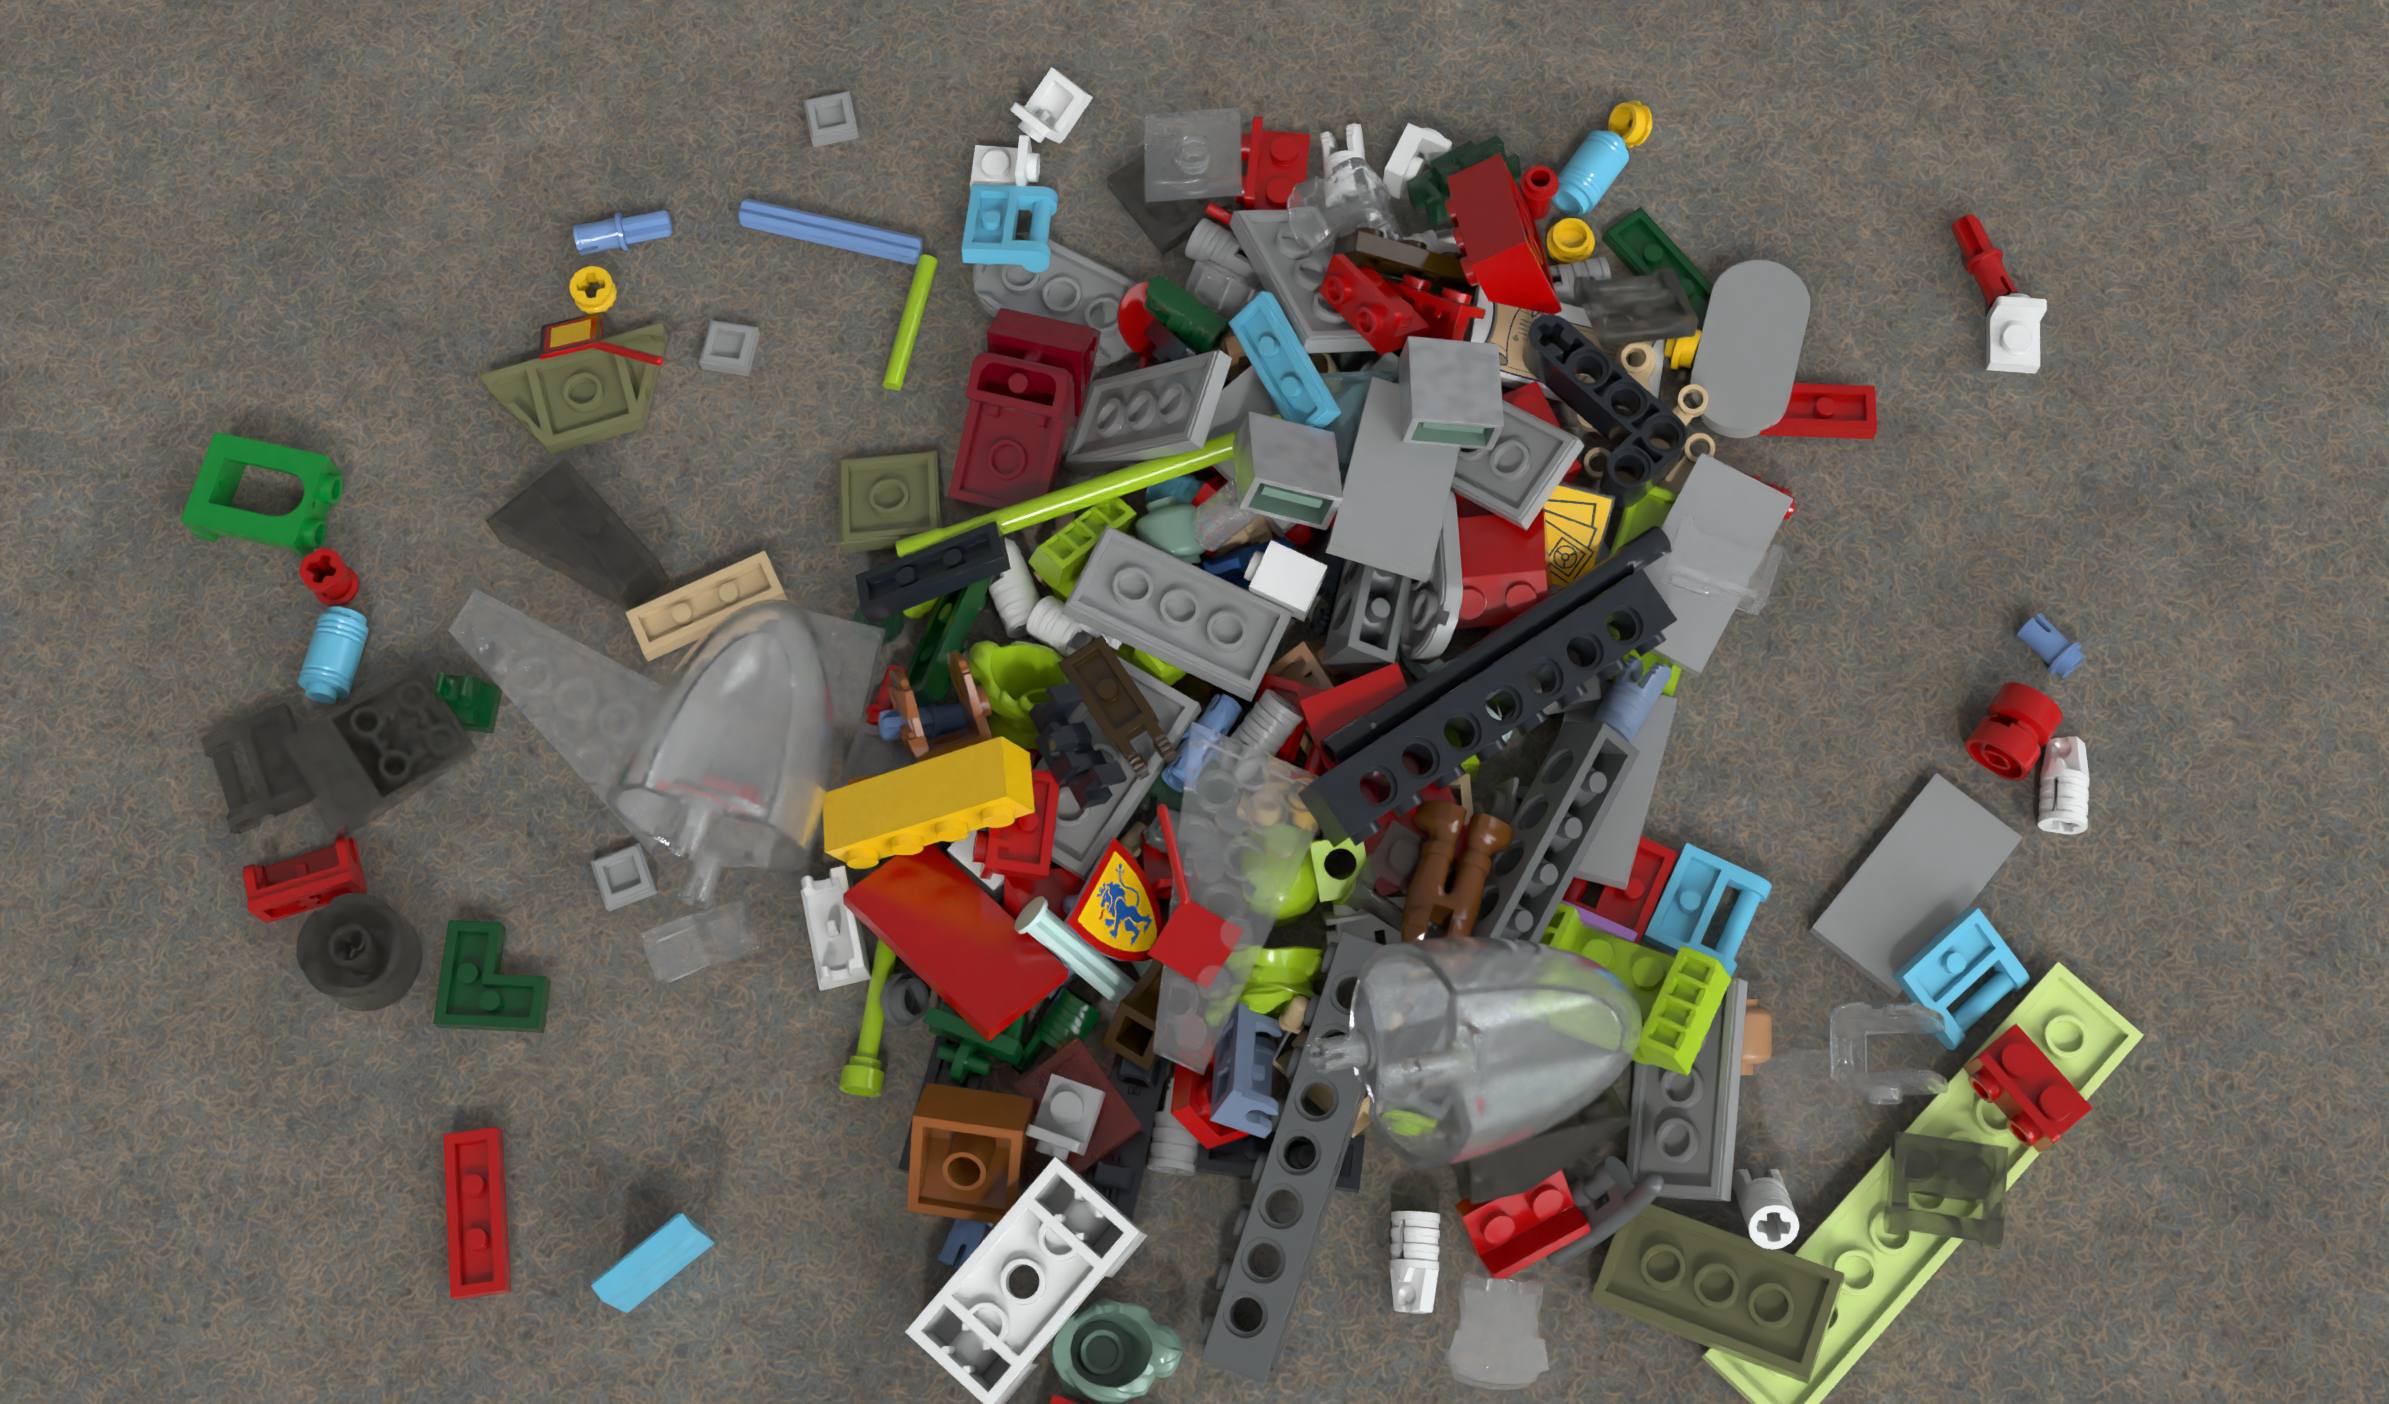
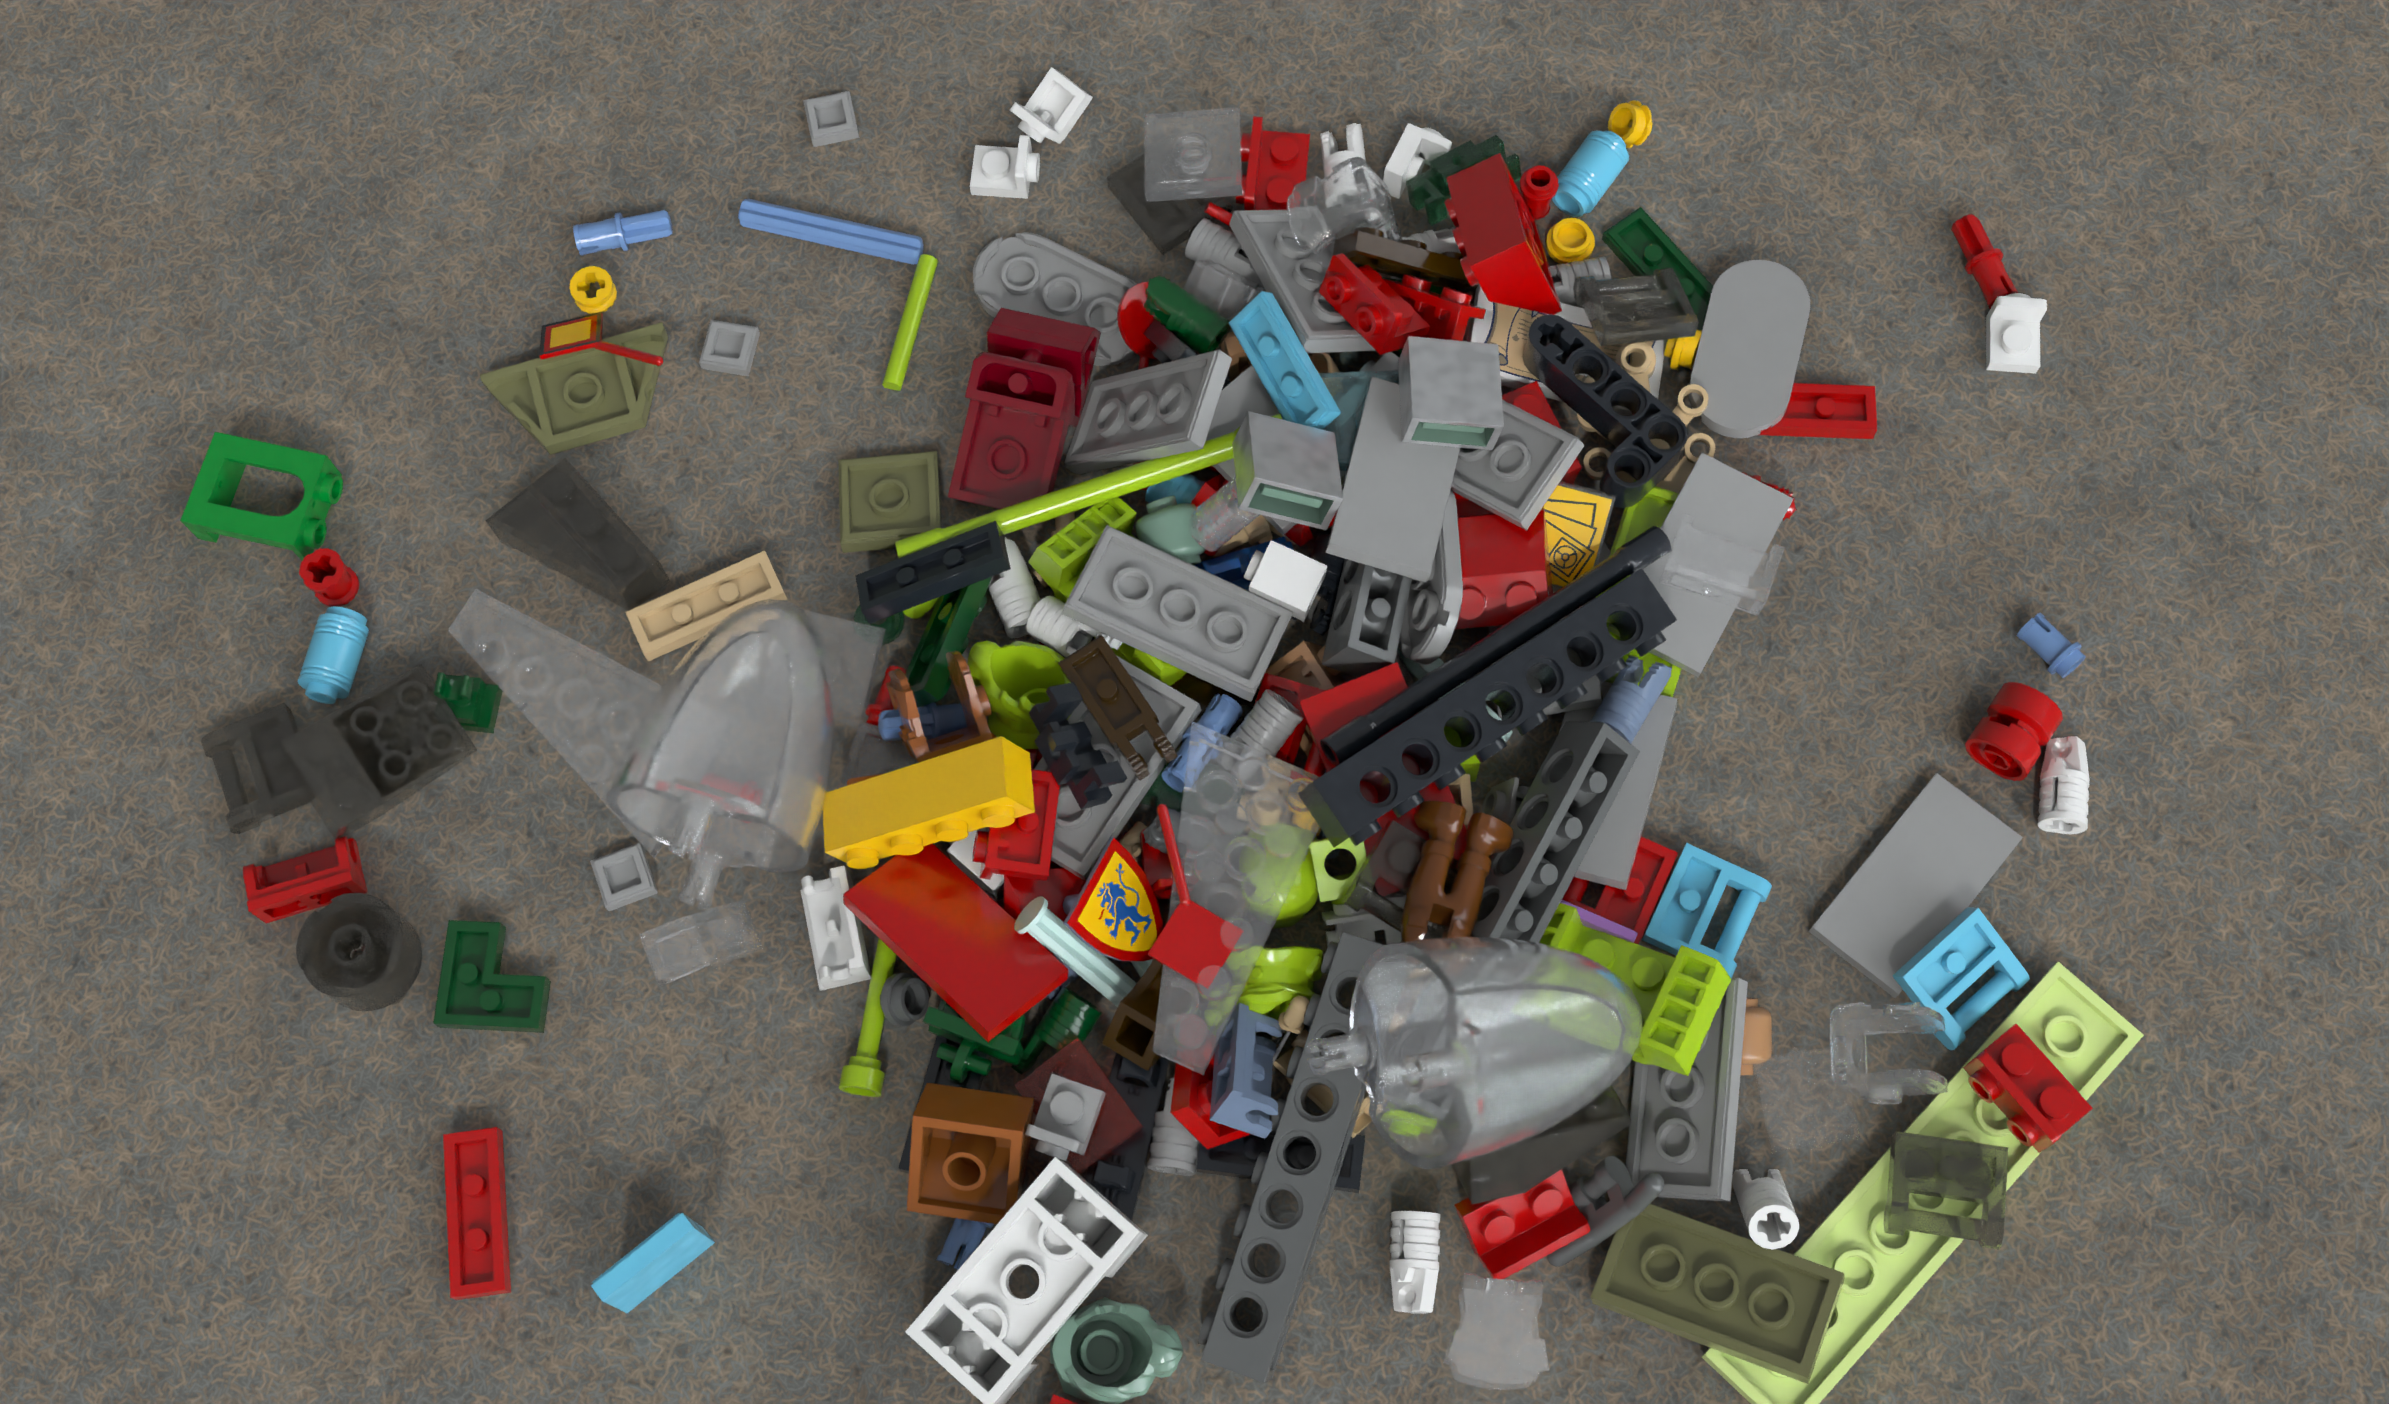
medium azure plate [961,184,1058,273] -> none

